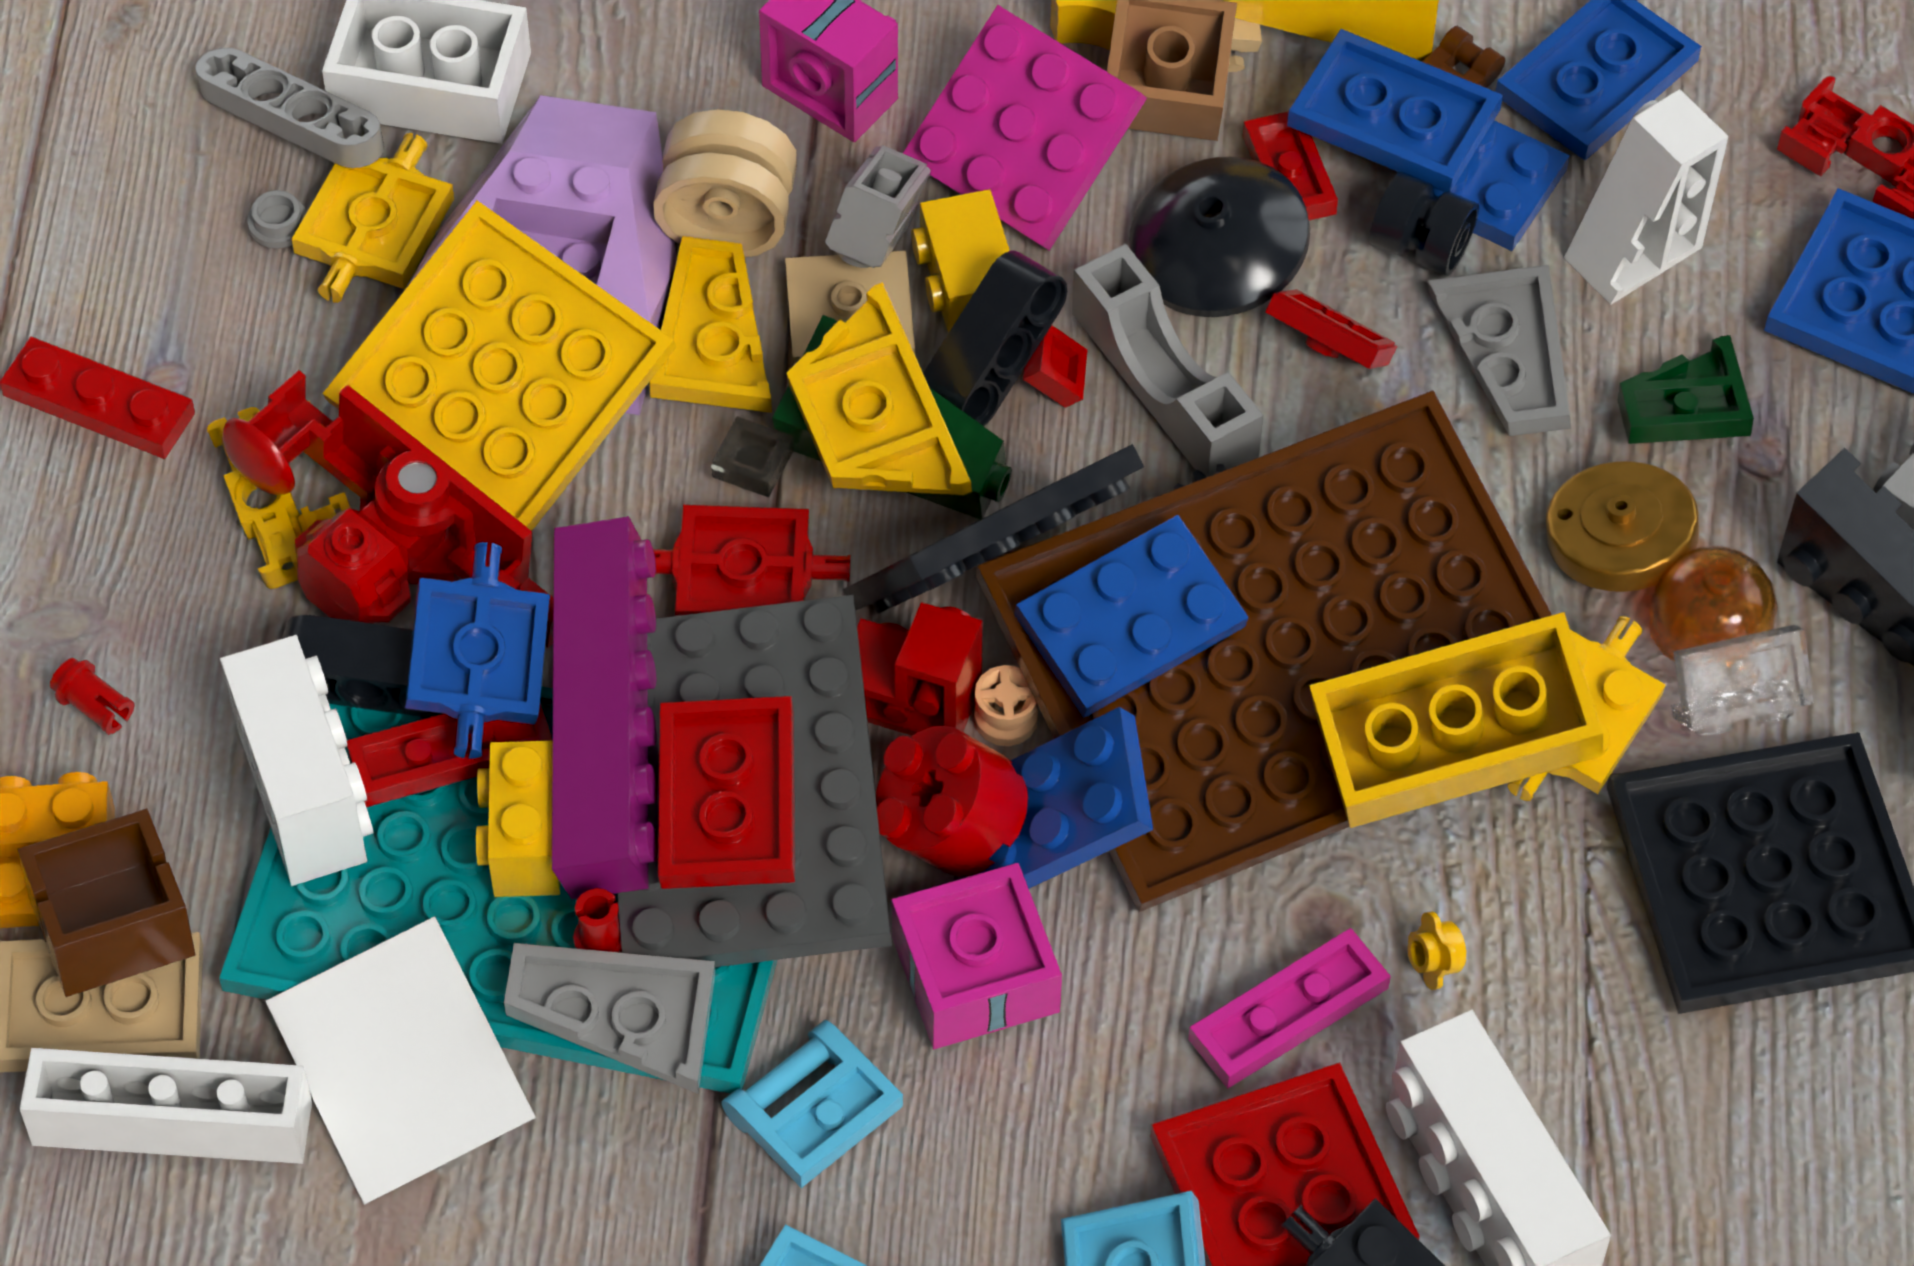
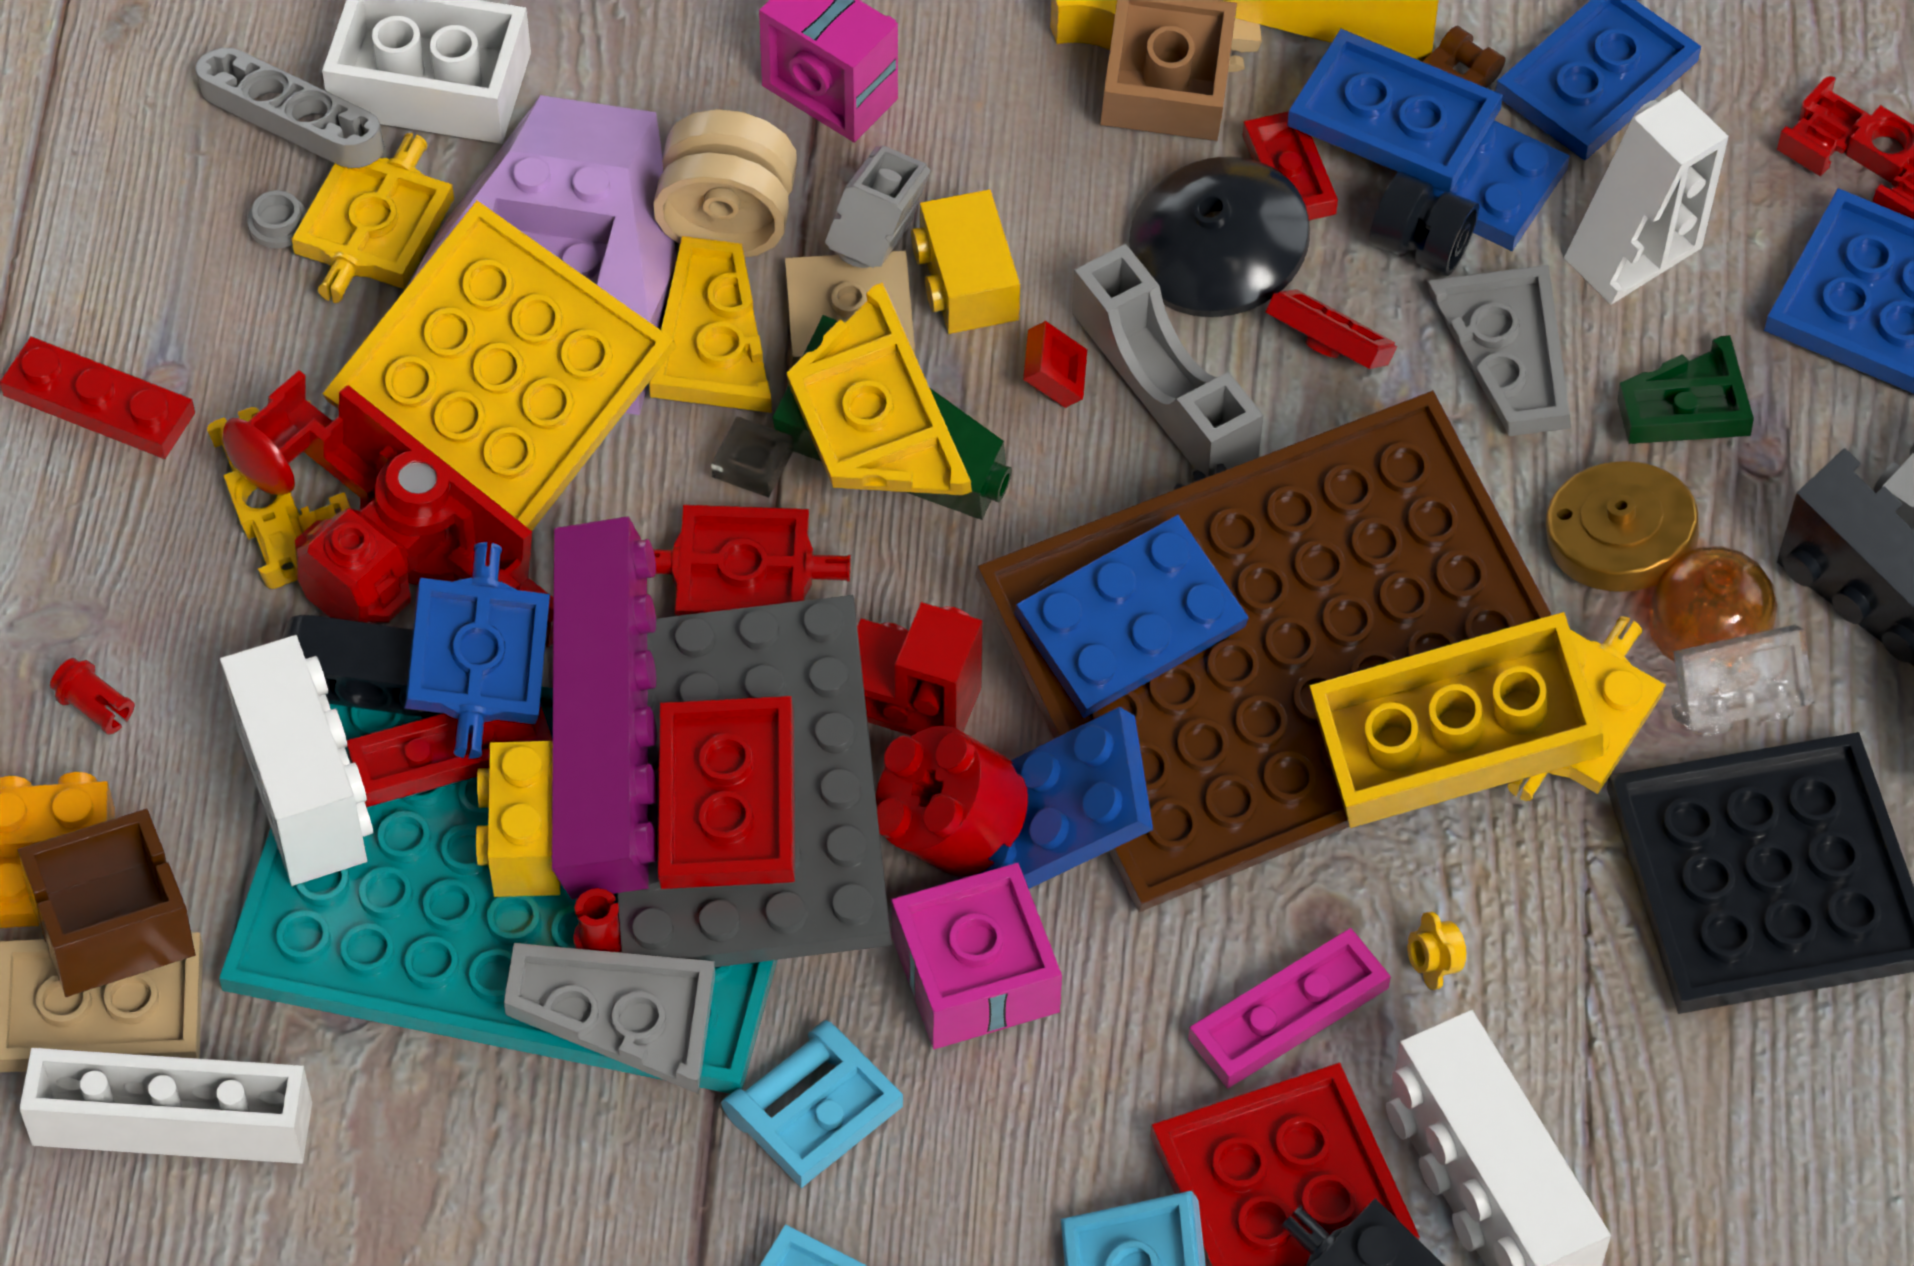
white sticker [266,916,536,1205] -> none
black plate [843,444,1144,614] -> none
dark pink plate [903,5,1147,251] -> none
black beam [923,250,1068,426] -> none
light nougat wheel [974,665,1038,746] -> none

